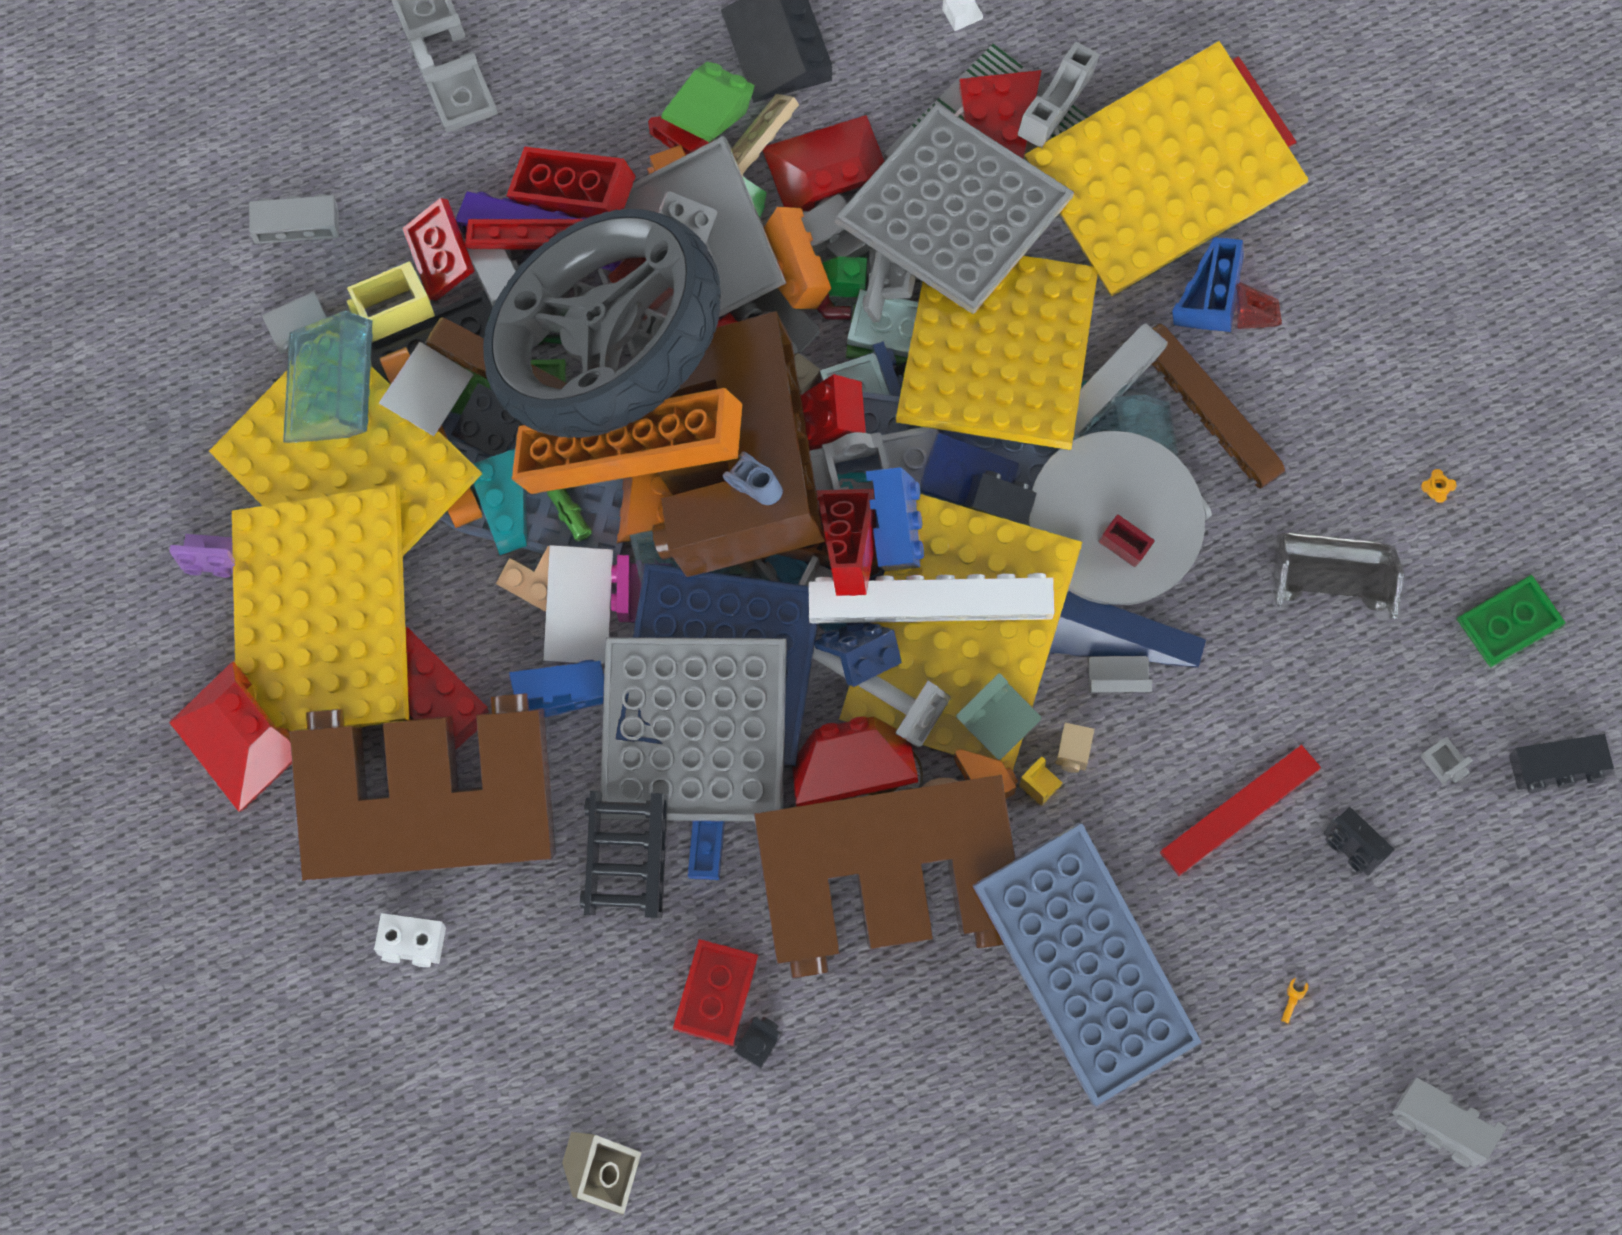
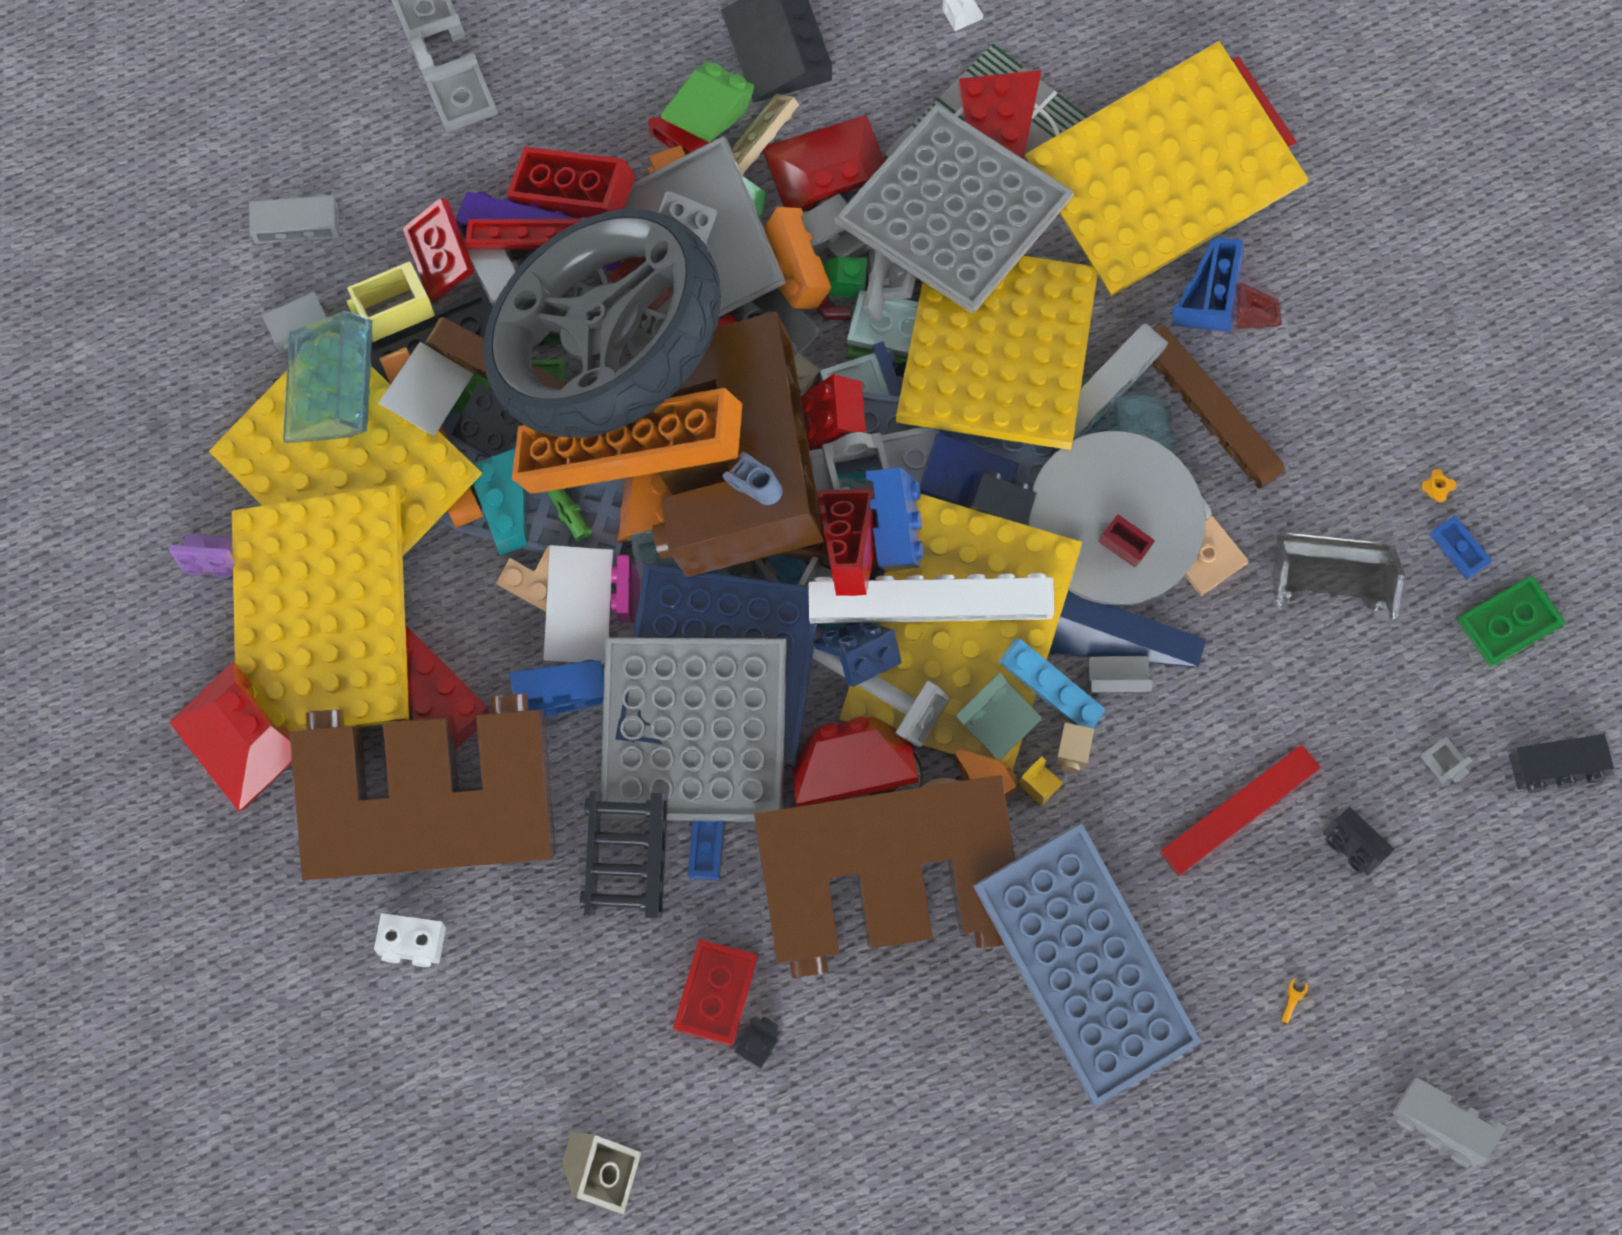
light grey arch [1018,42,1100,148] -> none
none -> dark azure plate [998,638,1106,728]
none -> light nougat plate [1185,516,1249,596]
none -> blue plate [1430,516,1492,580]

